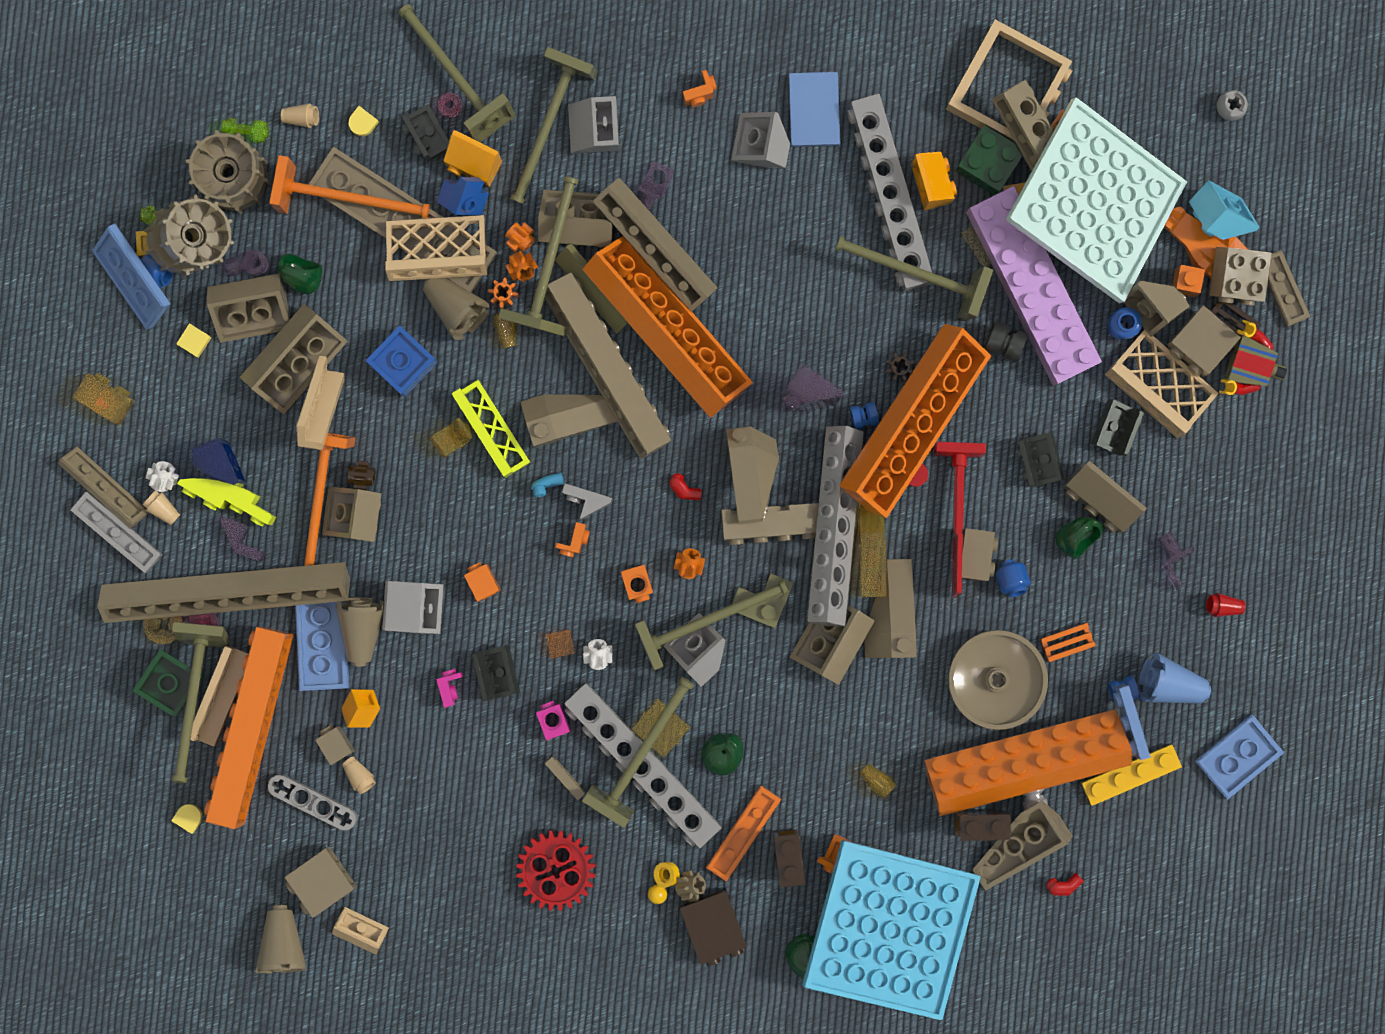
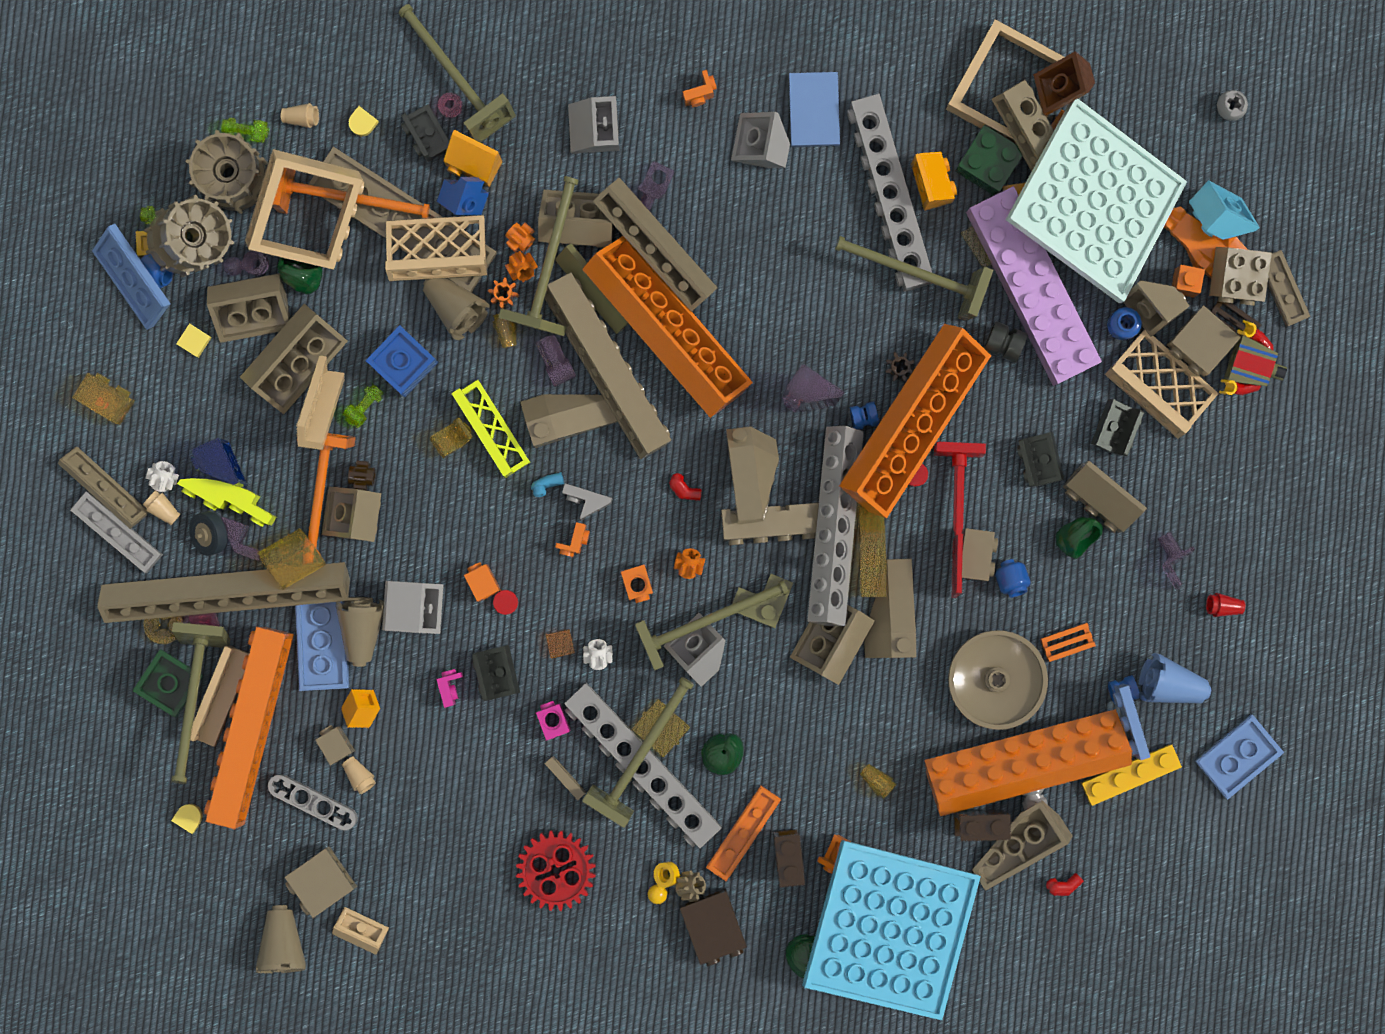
olive tile [510,47,598,204] -> none
none -> black wheel [189,511,227,556]
none -> tan window [245,149,364,269]
none -> clear yellow slope [257,529,325,590]
none -> clear neon green bar [342,384,384,428]
none -> red tile [493,590,518,615]
none -> clear purple piece [535,334,576,387]
none -> reddish brown slope [1033,51,1095,116]

